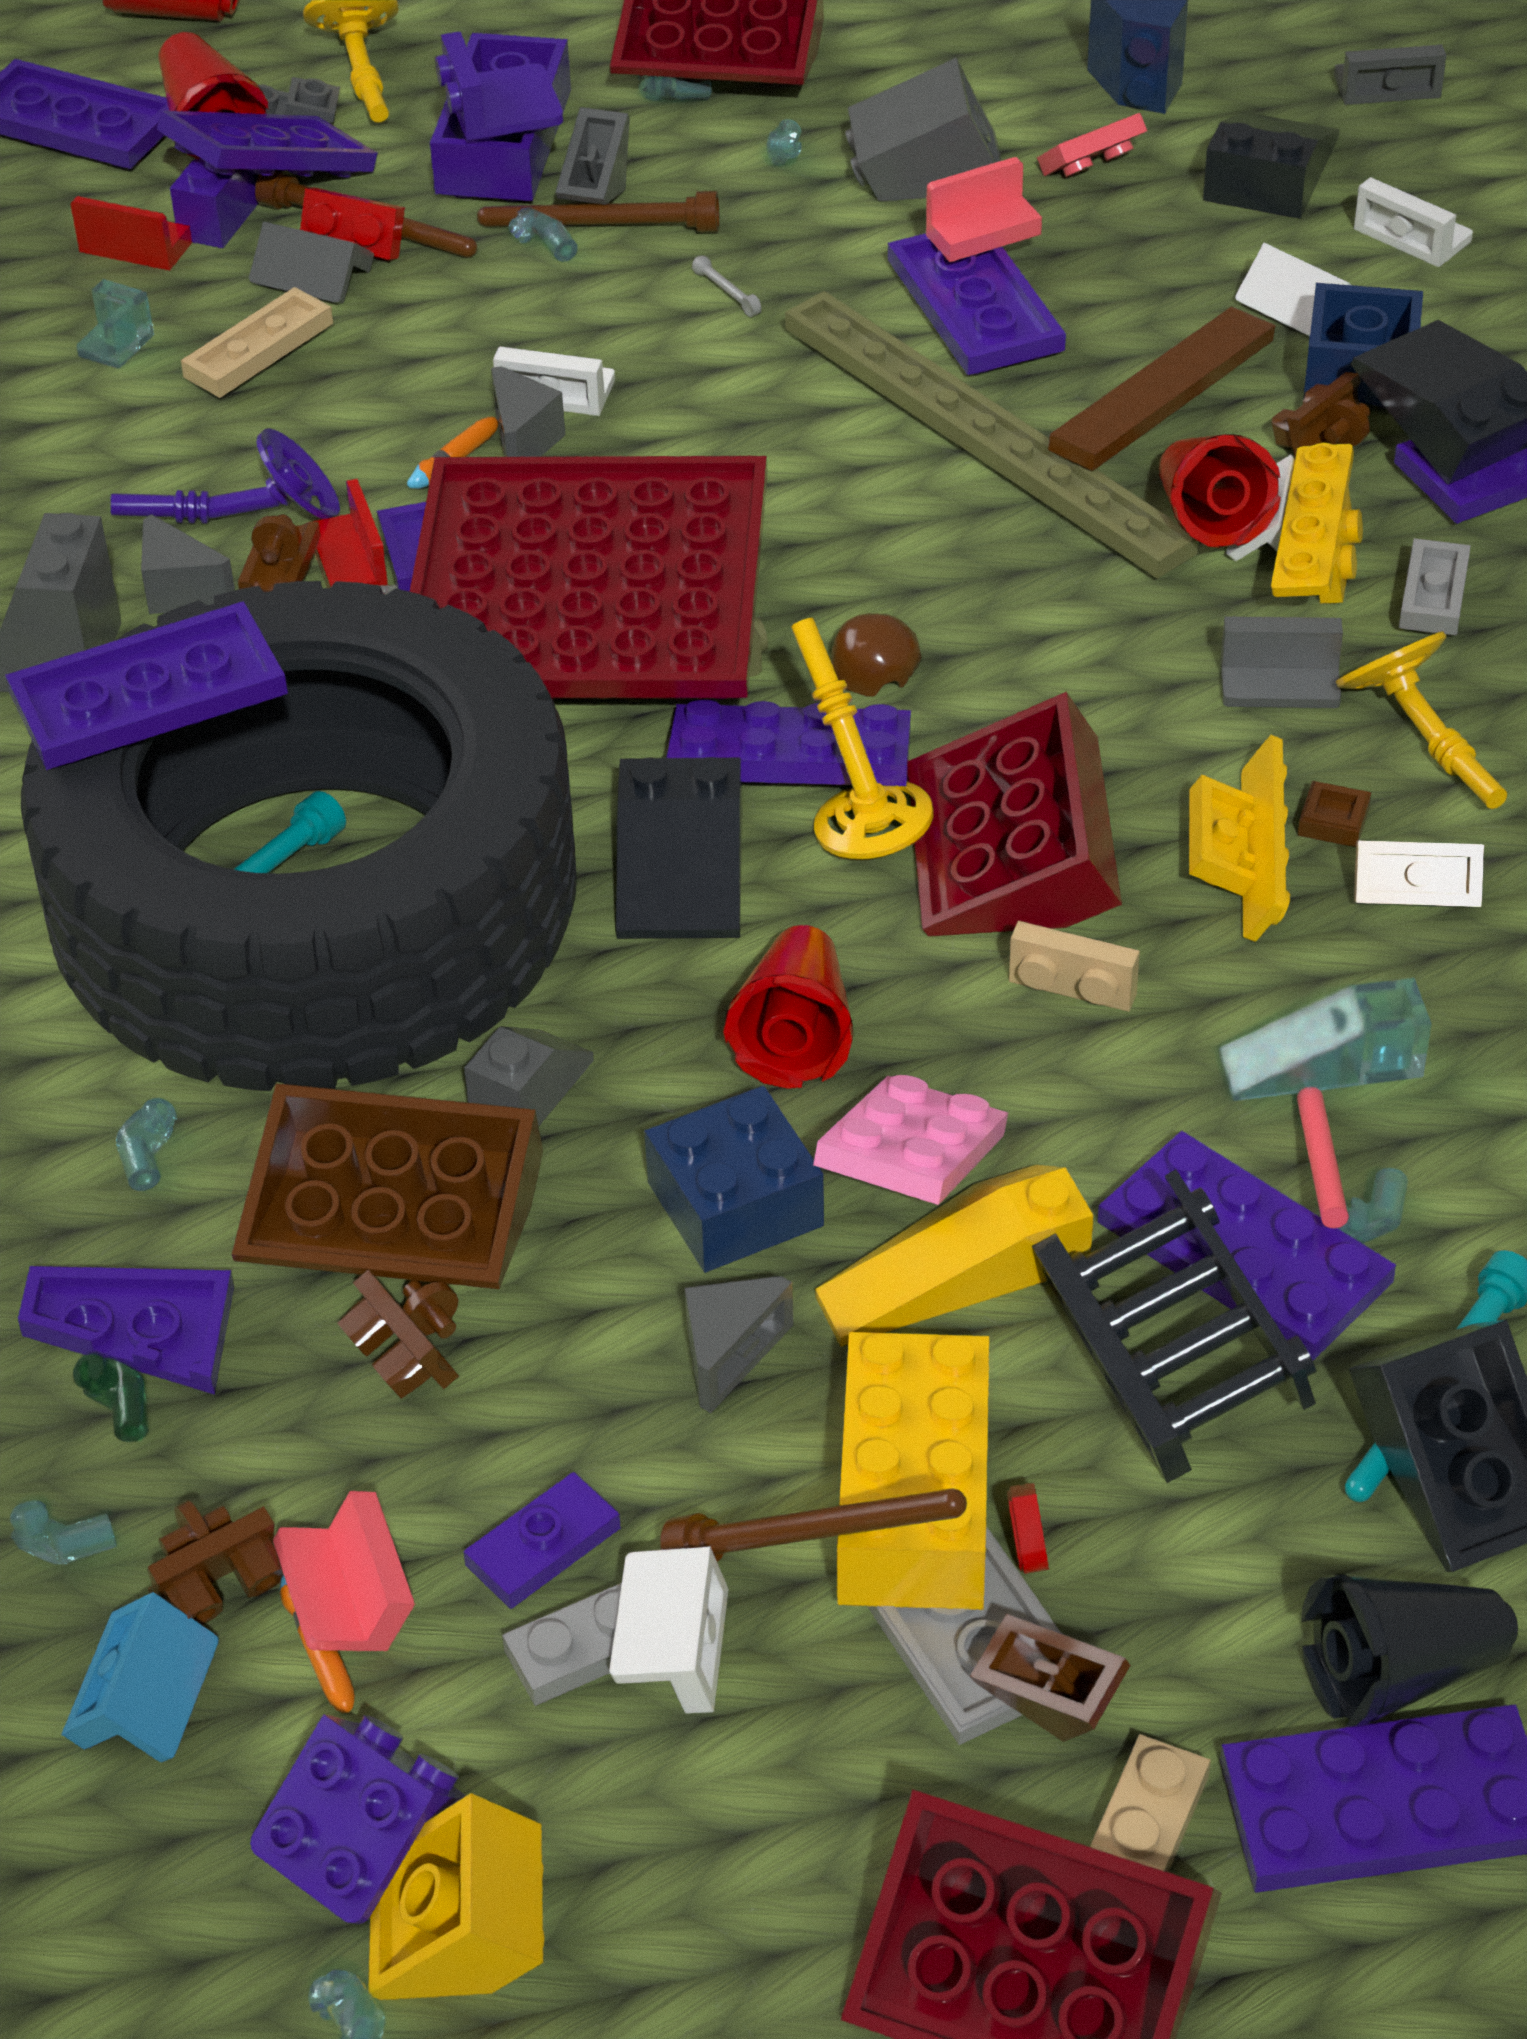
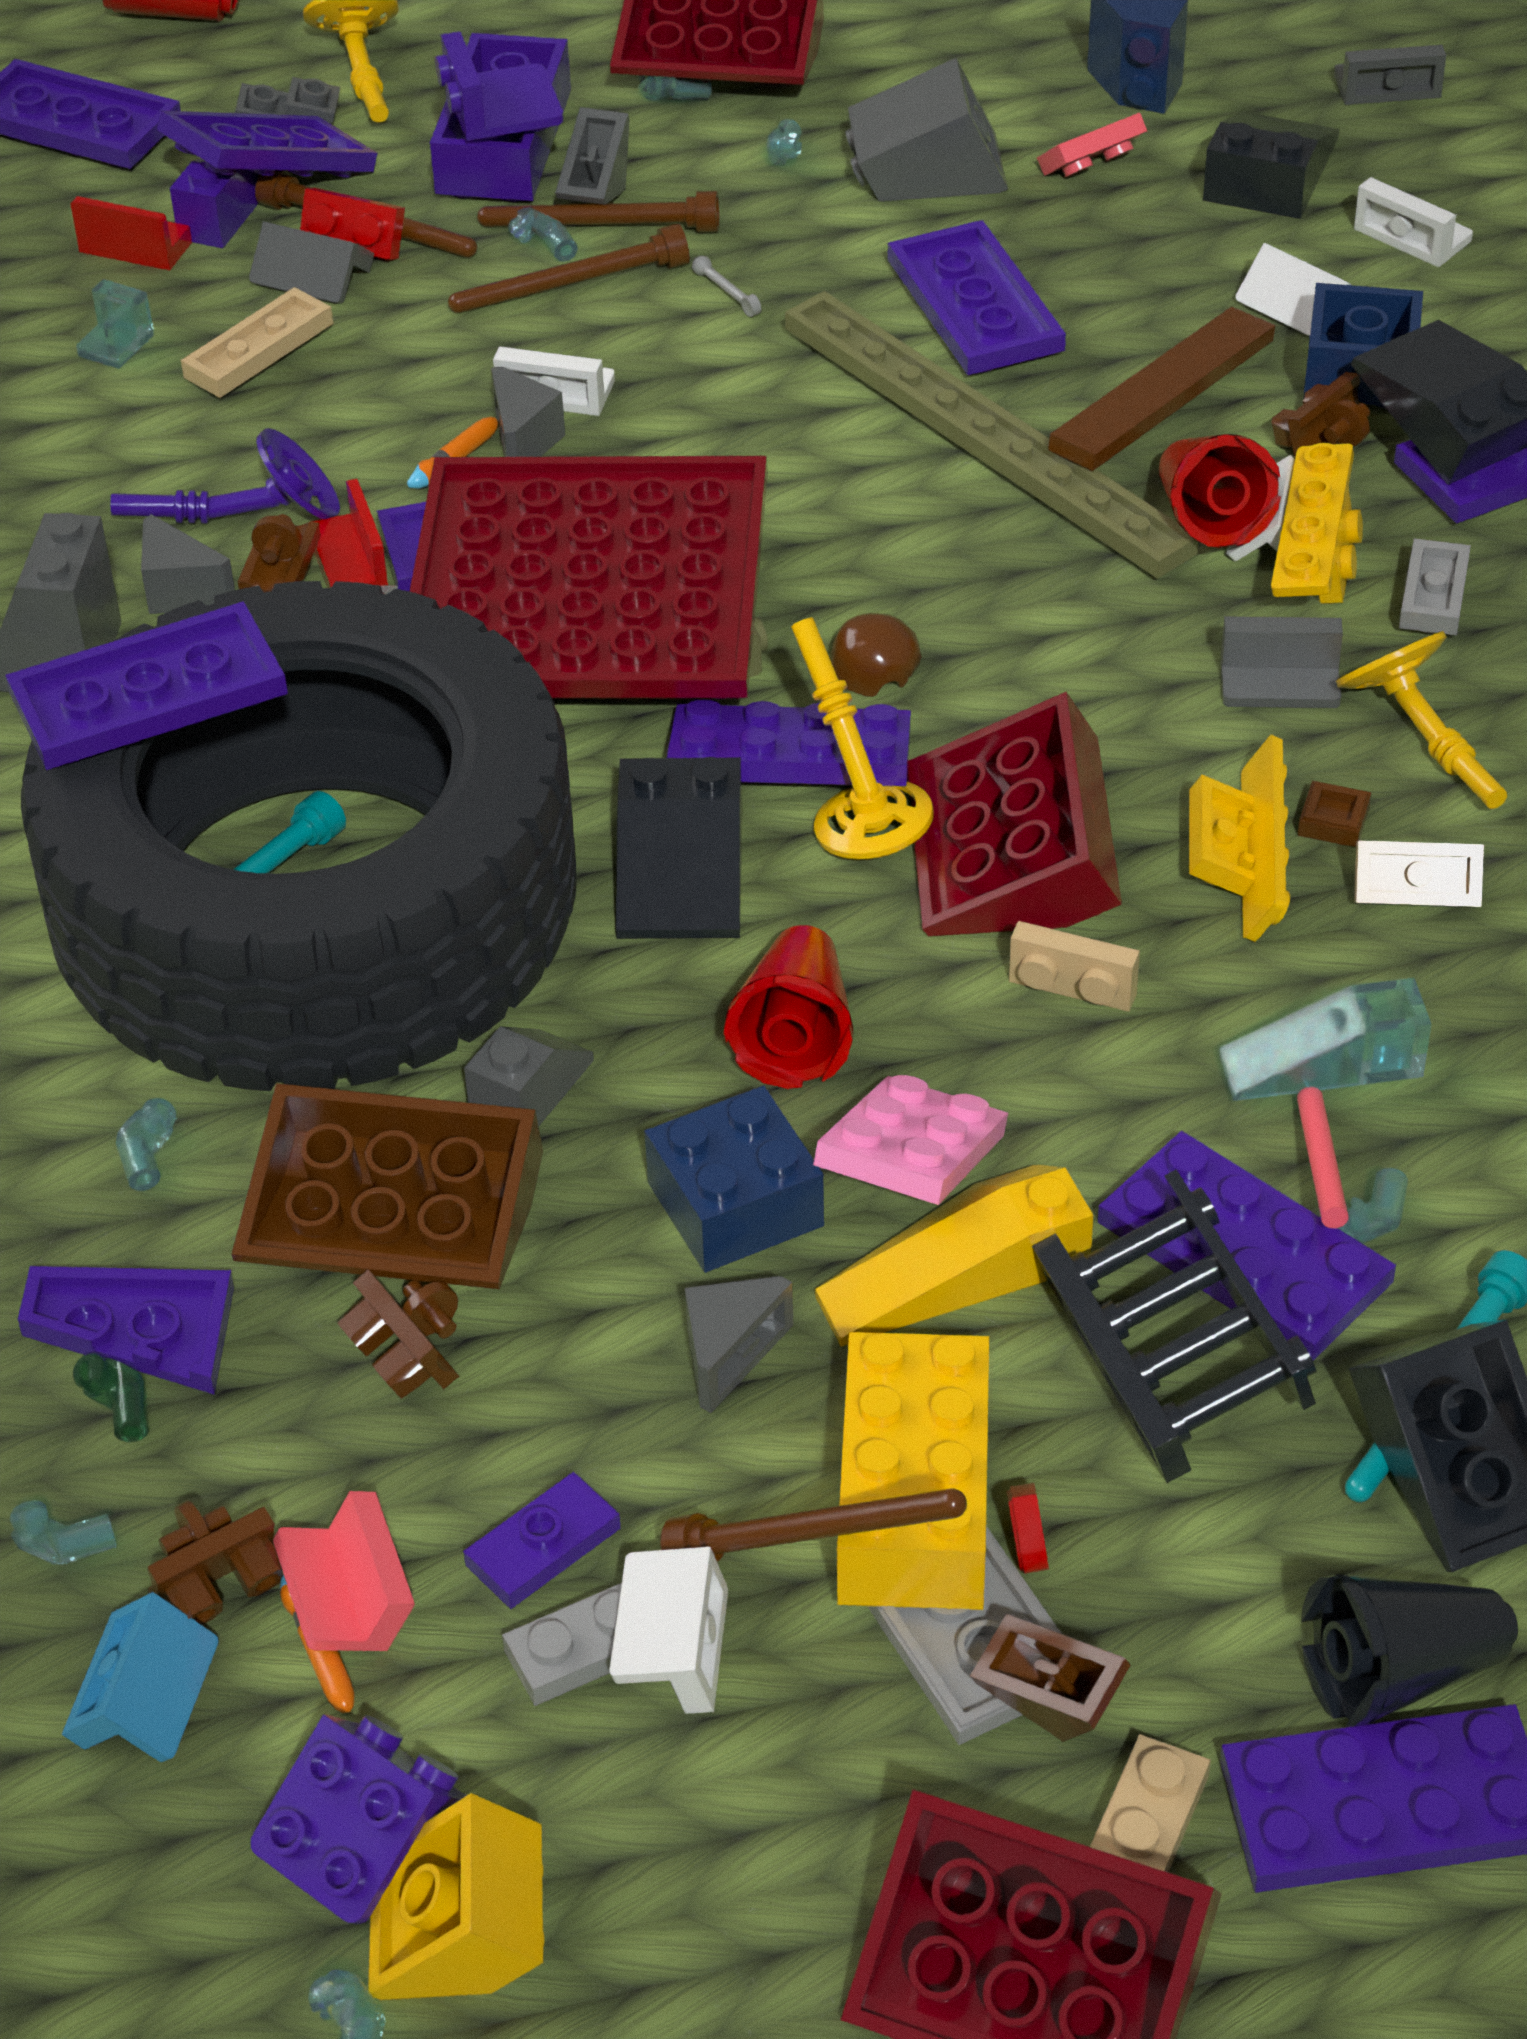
red cone [159,32,269,159] -> none
coral panel [926,157,1042,262] -> none
none -> reddish brown piece [448,224,690,313]

